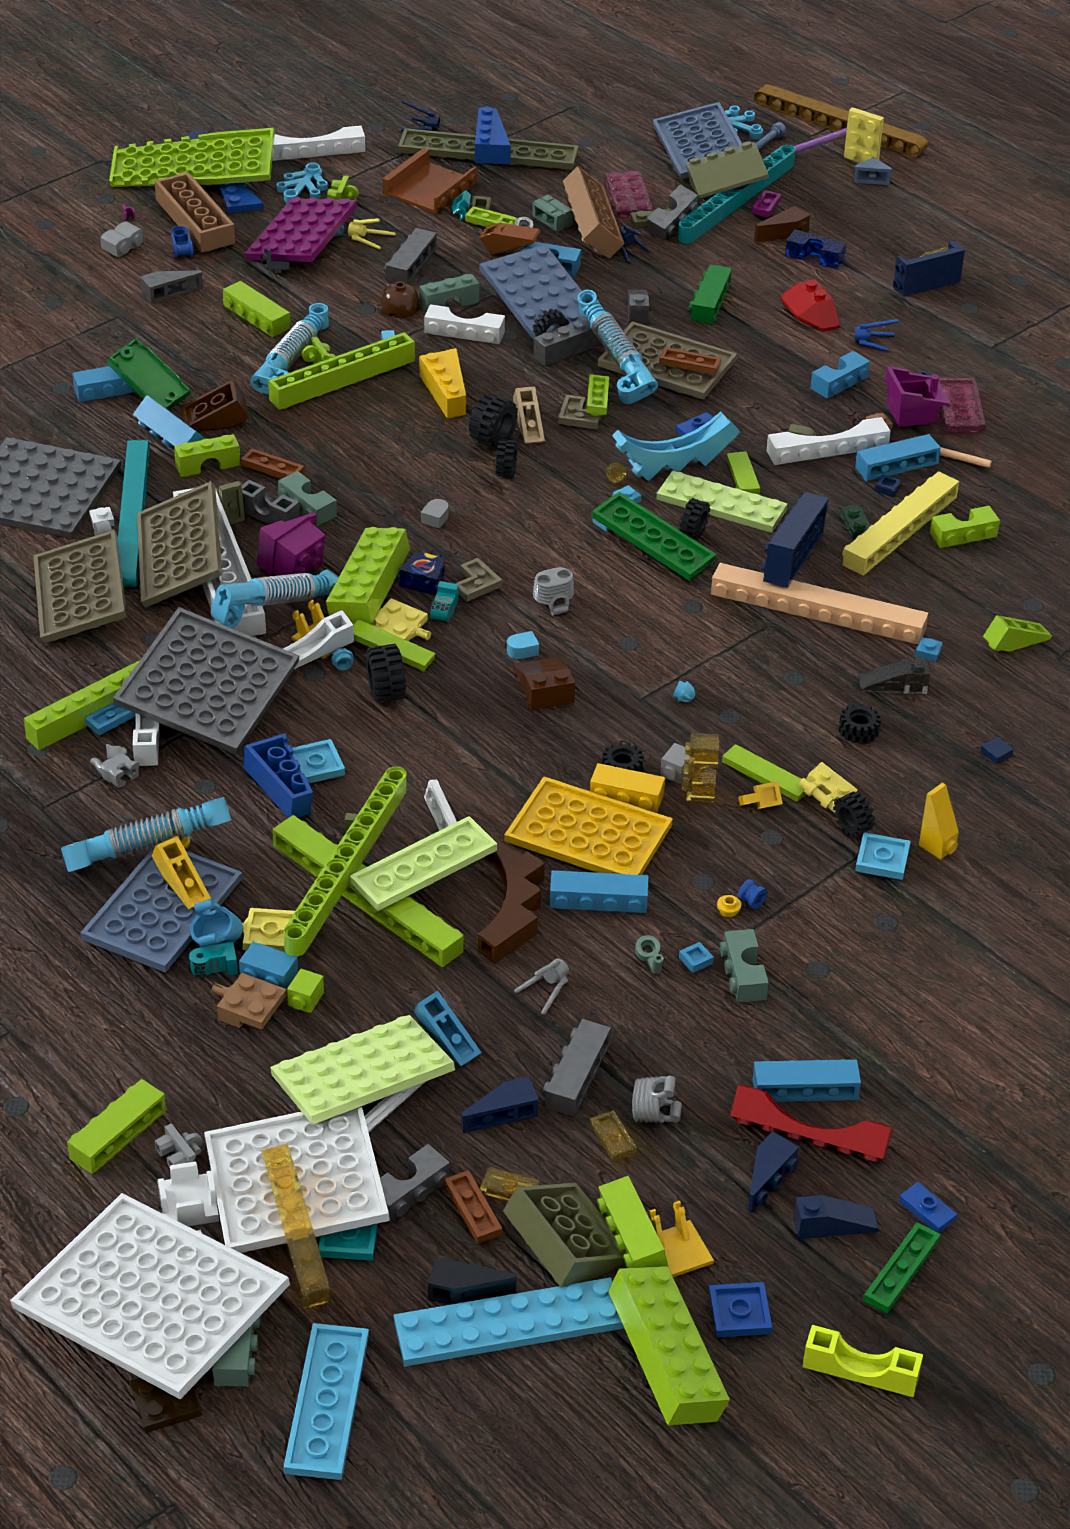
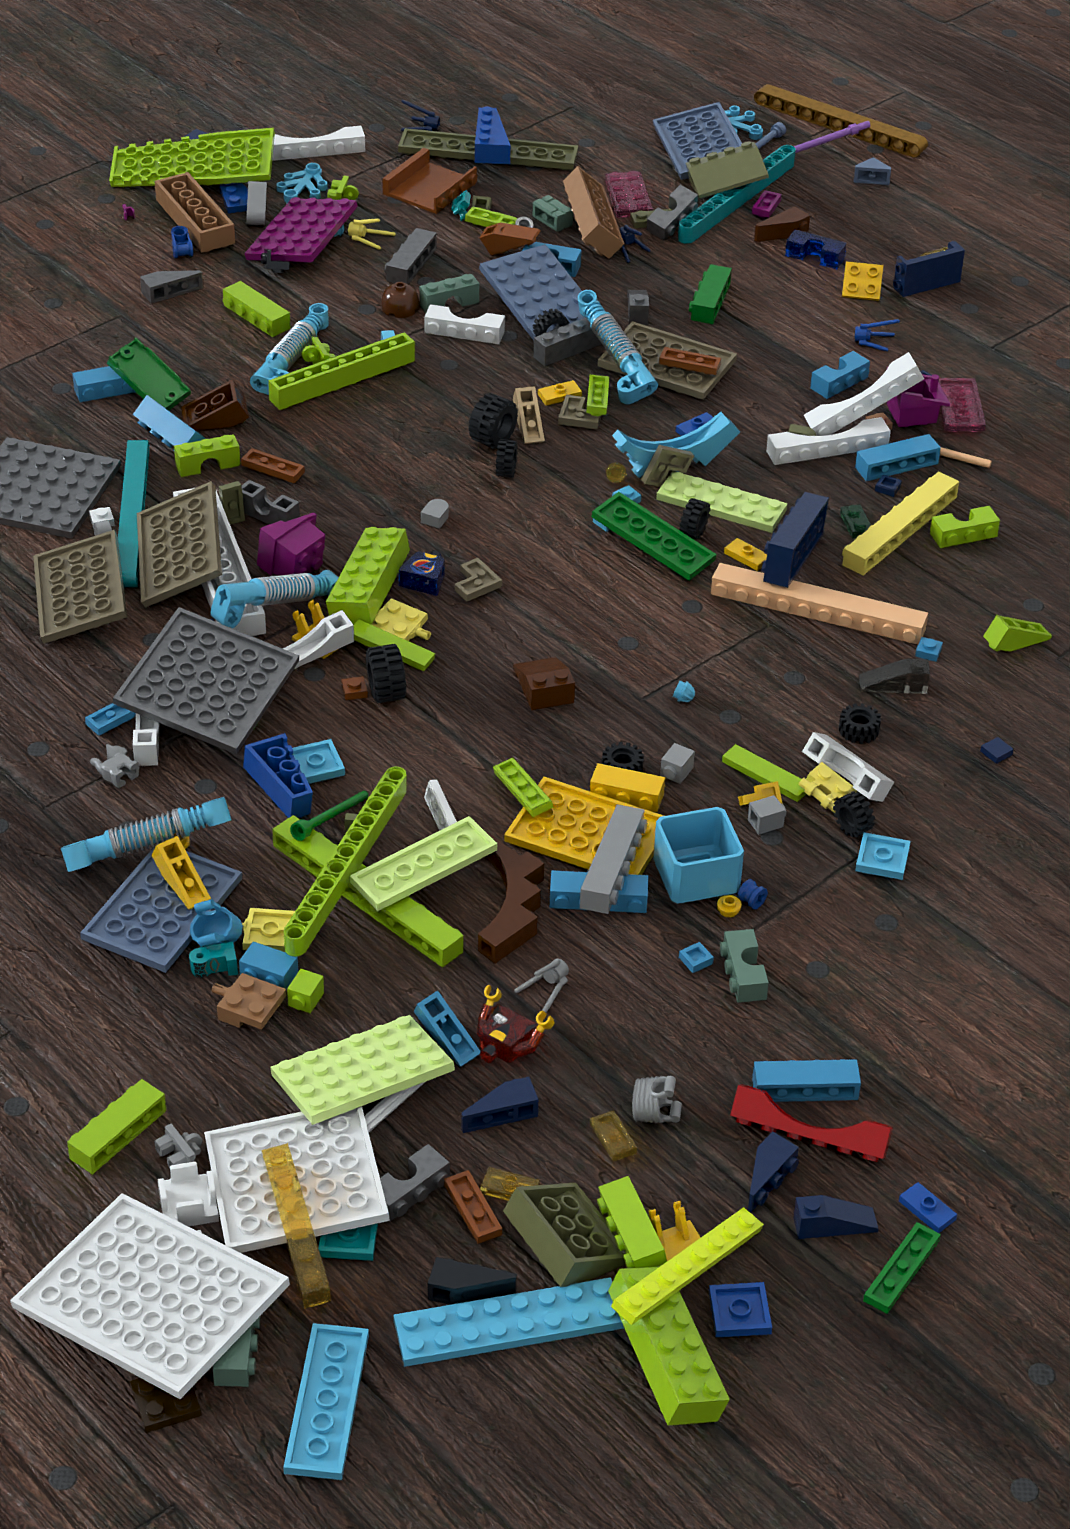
lime brick [24,660,140,750] -> none
light grey brick [100,222,144,257] -> none
sand green arch [278,471,337,527] -> none
medium azure plate [331,648,354,671] -> none
yellow wedge [419,348,466,419] -> none
teal leg [430,581,459,622] -> none
medium azure piece [507,631,539,659] -> none
light grey piece [532,567,575,616] -> none
flat silver brick [542,1019,611,1117] -> none
sand green plate [635,935,664,974] -> none
clear yellow arch [682,733,719,802] -> none
lime tile [726,451,760,494] -> none
red wedge [780,279,840,332] -> none
neon yellow arch [803,1325,923,1397] -> none
light yellow plate [844,107,884,163] -> none
yellow slope [919,783,959,860] -> none
none -> light grey beam [246,181,267,226]
none -> green piece [290,791,369,841]
none -> dark orange plate [341,676,368,700]
none -> clear red torso [477,985,554,1063]
none -> lime tile [493,758,554,817]
none -> yellow plate [538,380,582,406]
none -> light grey brick [580,804,647,914]
none -> neon yellow plate [611,1207,764,1325]
none -> dark tan plate [641,445,694,487]
none -> medium azure plate [653,807,744,904]
none -> yellow plate [724,538,767,571]
none -> light grey brick [748,795,786,835]
none -> white arch [802,732,894,802]
none -> white arch [804,352,924,436]
none -> yellow plate [842,261,883,301]

